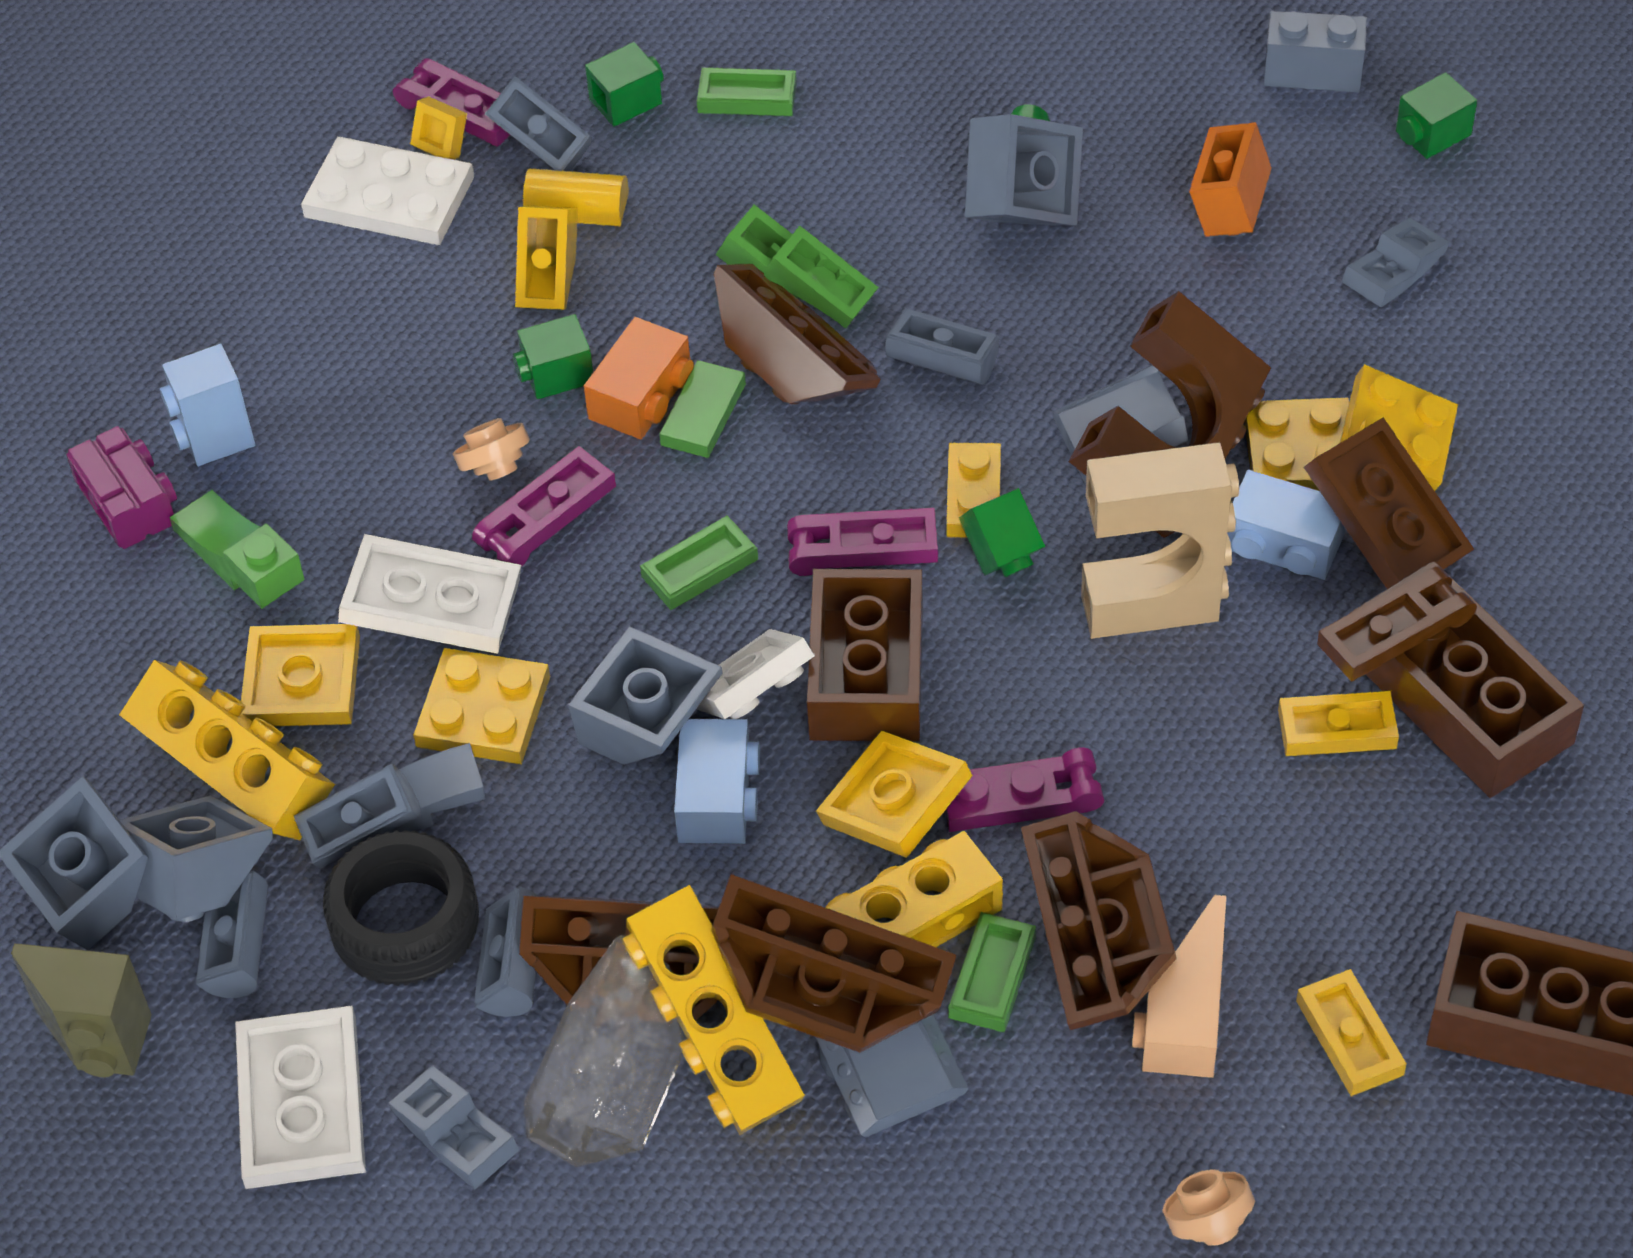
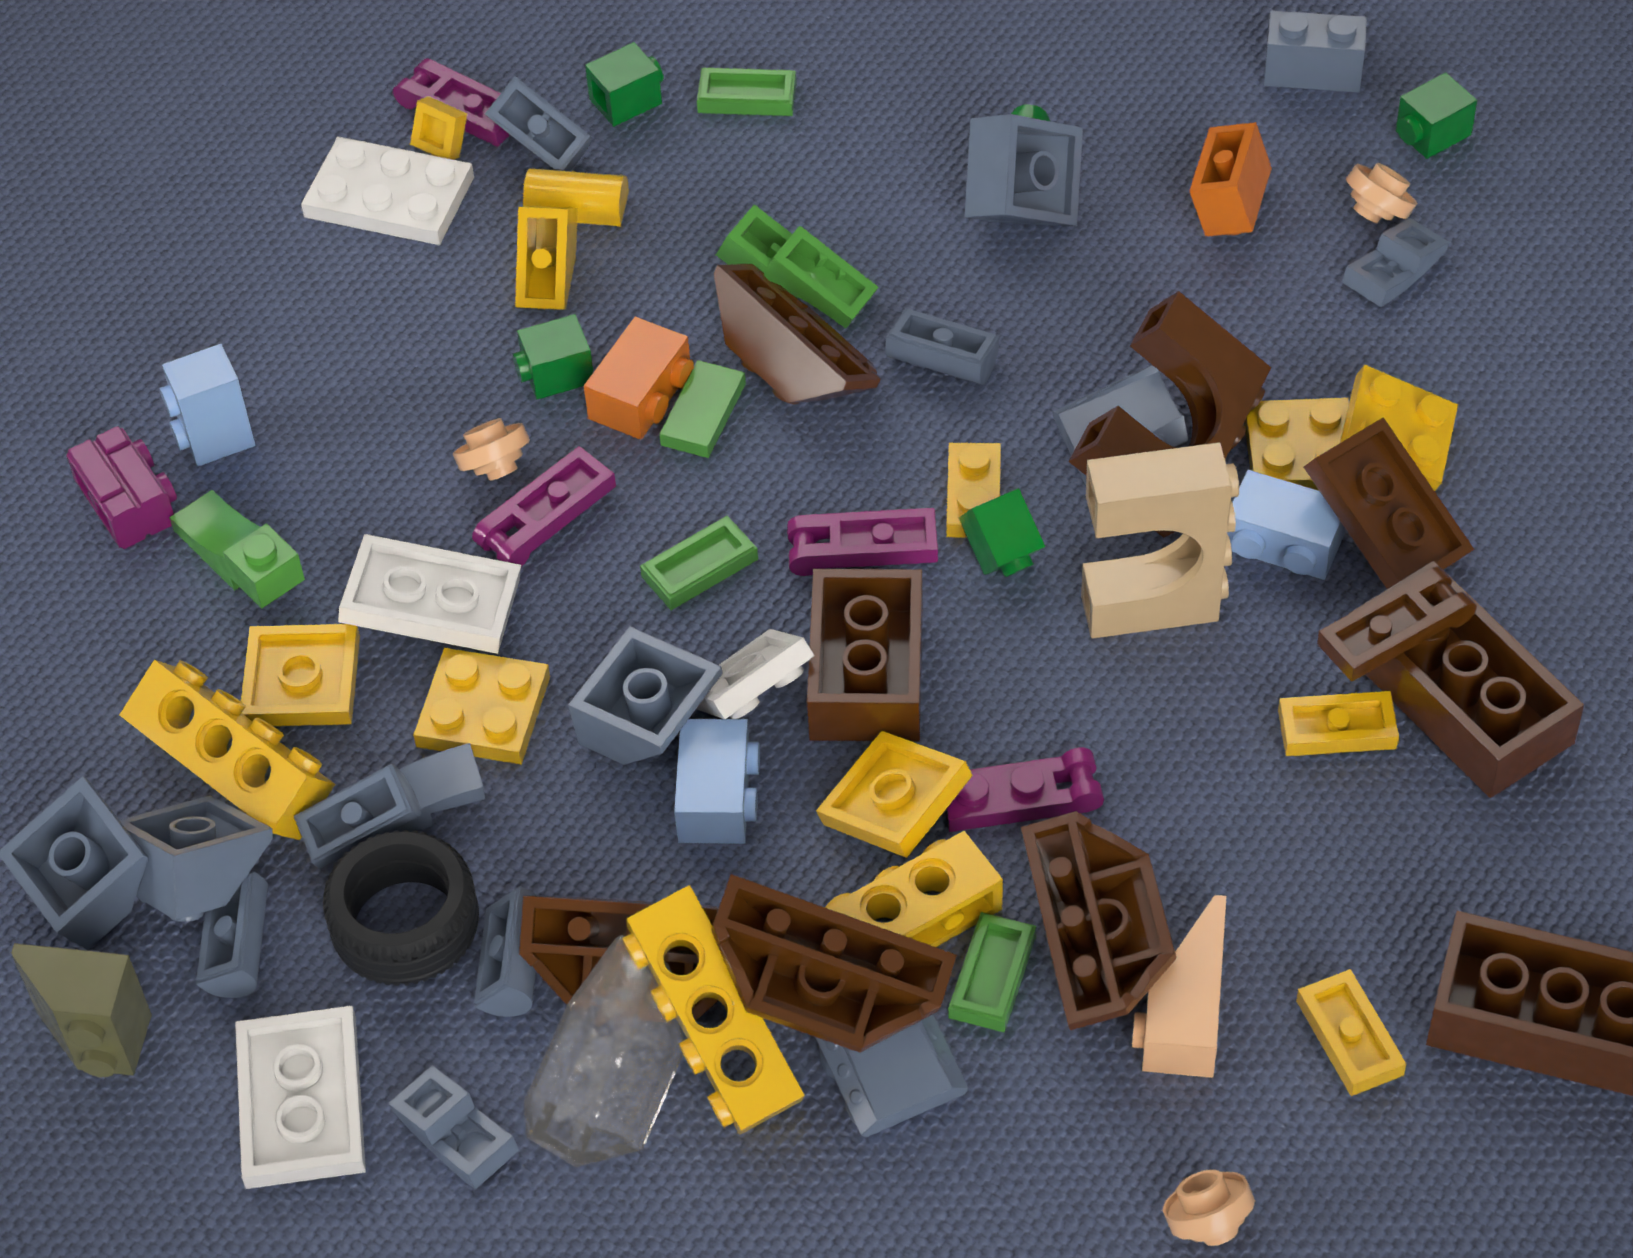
none -> light nougat plate [1346,163,1417,224]

